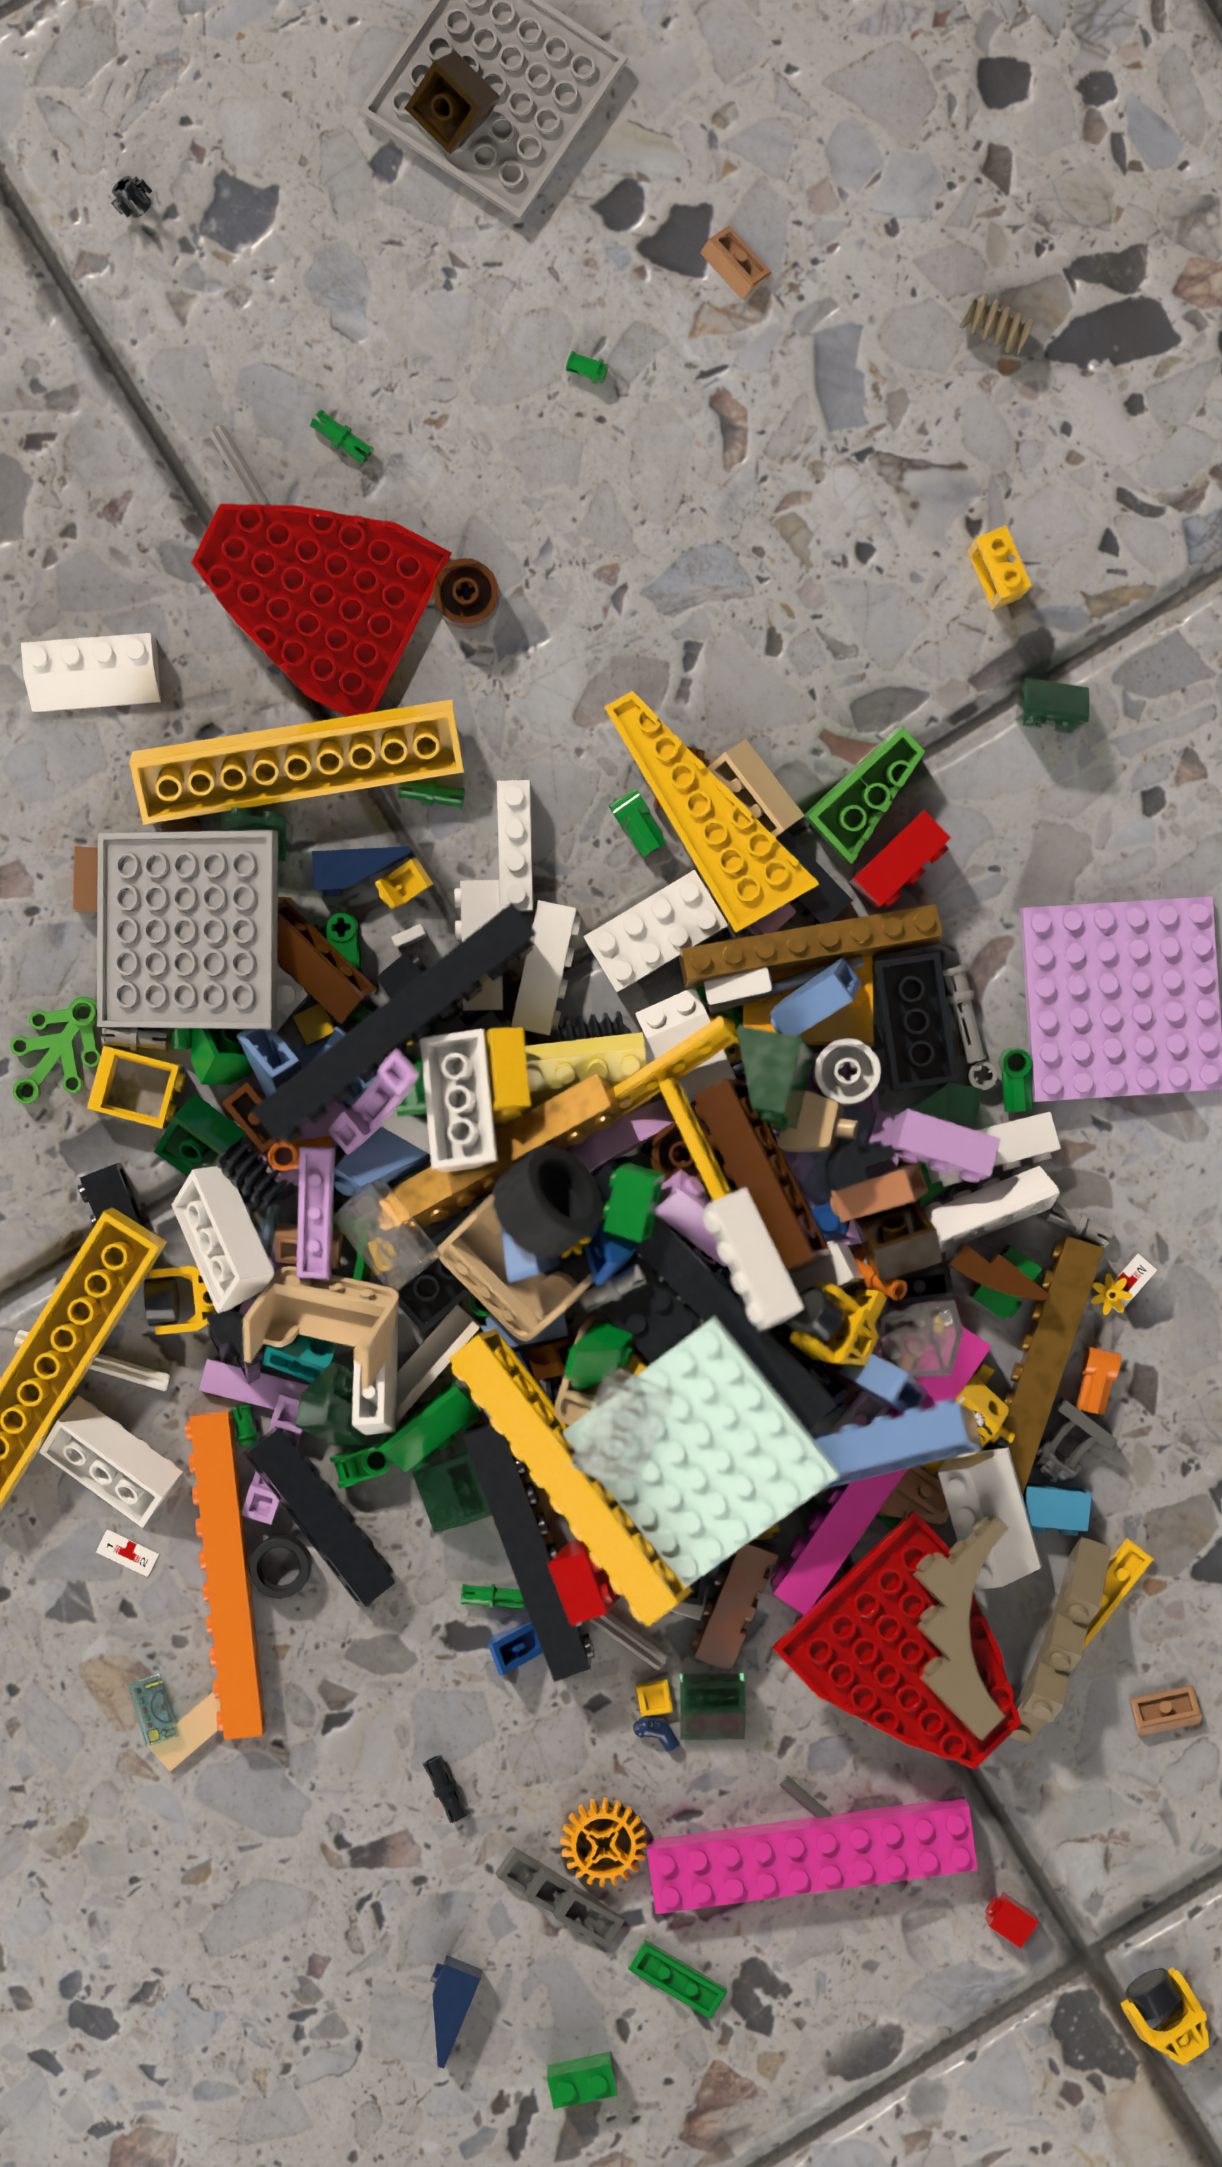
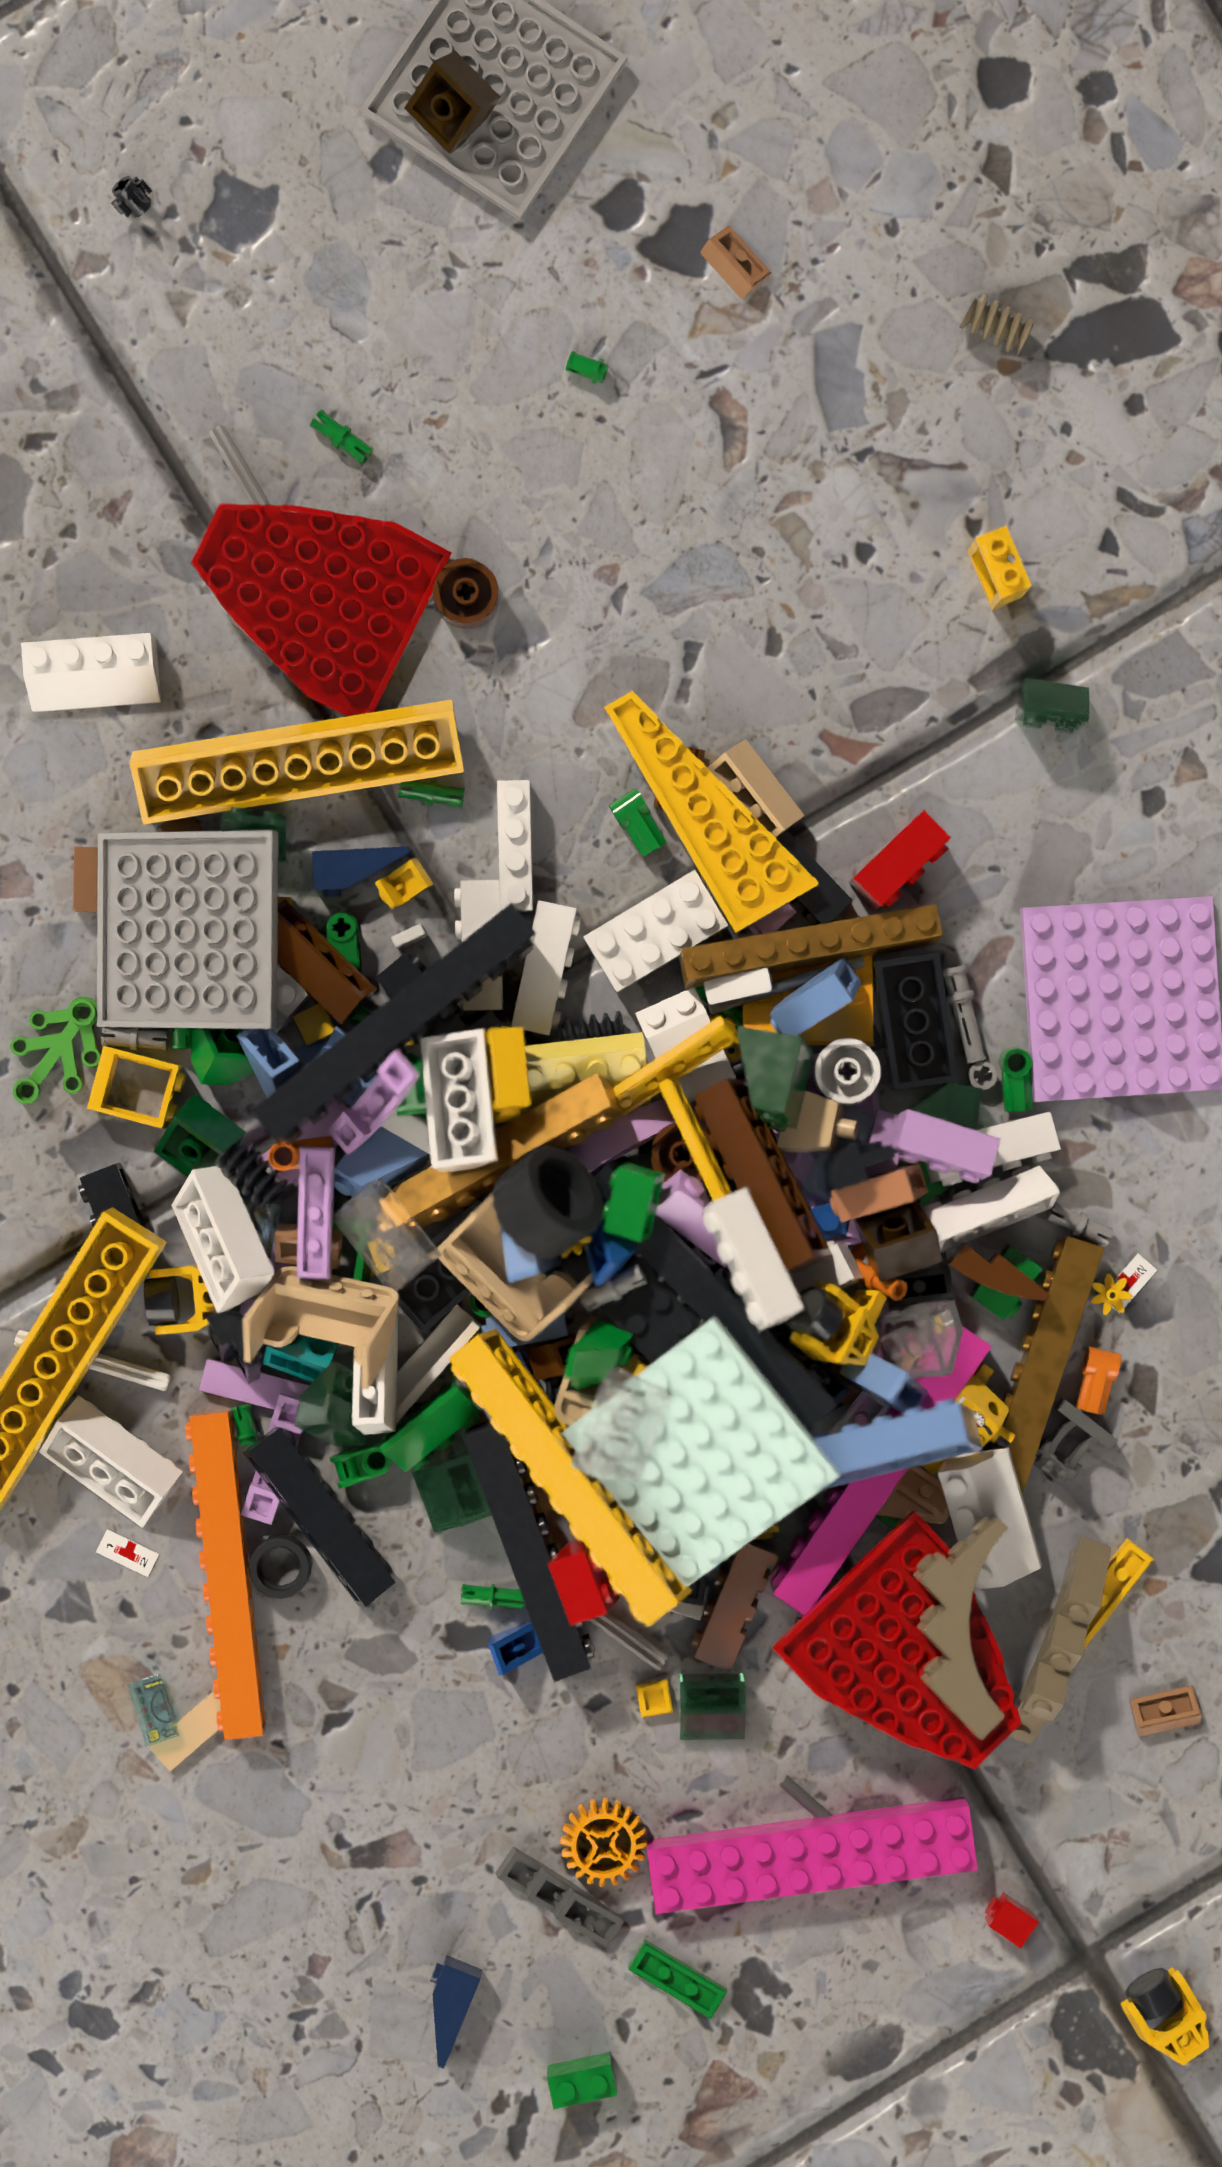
reddish brown brick [222,1082,277,1154] -> none
black pin [422,1755,468,1823] -> none
dark blue arm [633,1716,680,1752] -> none
bright green wedge [804,727,925,864] -> none
dark azure brick [1022,1483,1092,1536] -> none

